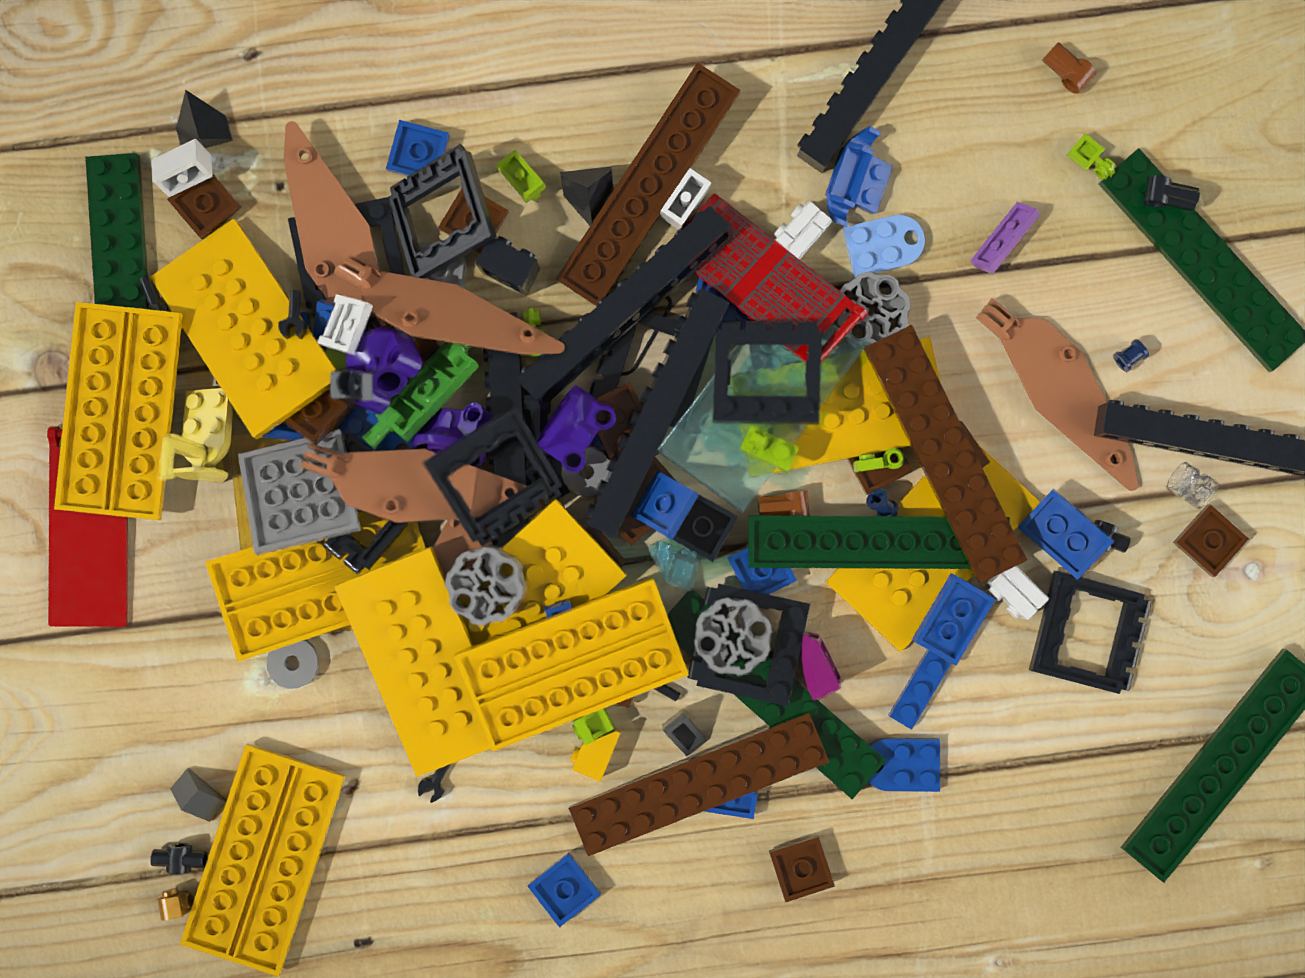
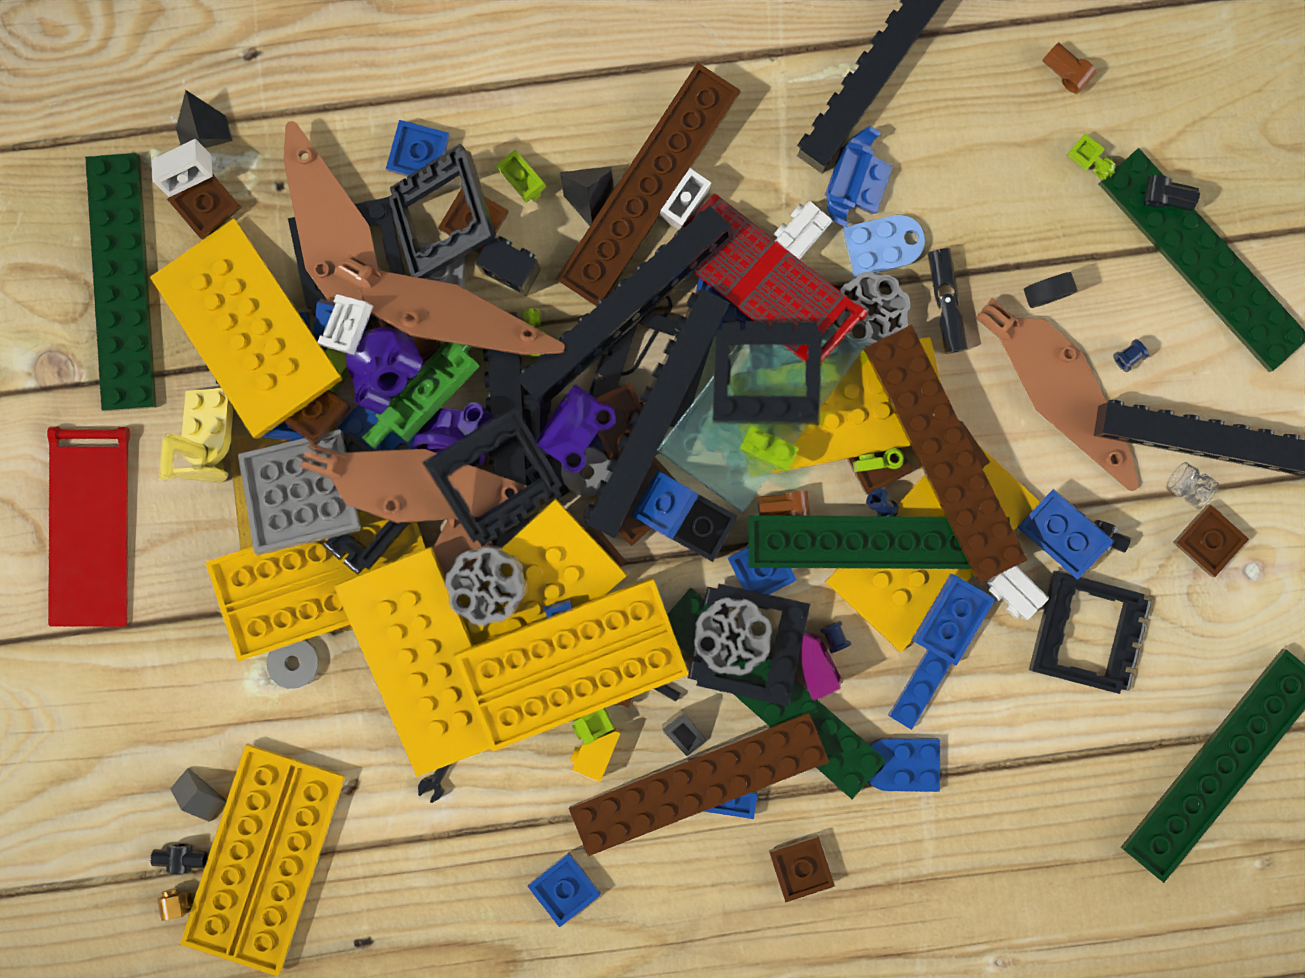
yellow plate [54,302,183,520] -> none
black bar [140,276,169,312] -> none
black bar [278,290,308,339] -> none
black slope [330,367,372,401] -> none
clear light blue slope [648,540,701,591] -> none
medium lavender plate [970,202,1040,275] -> none
none -> dark blue bush [820,621,852,653]
none -> black piece [927,248,968,354]
none -> black tyre [1023,272,1078,308]

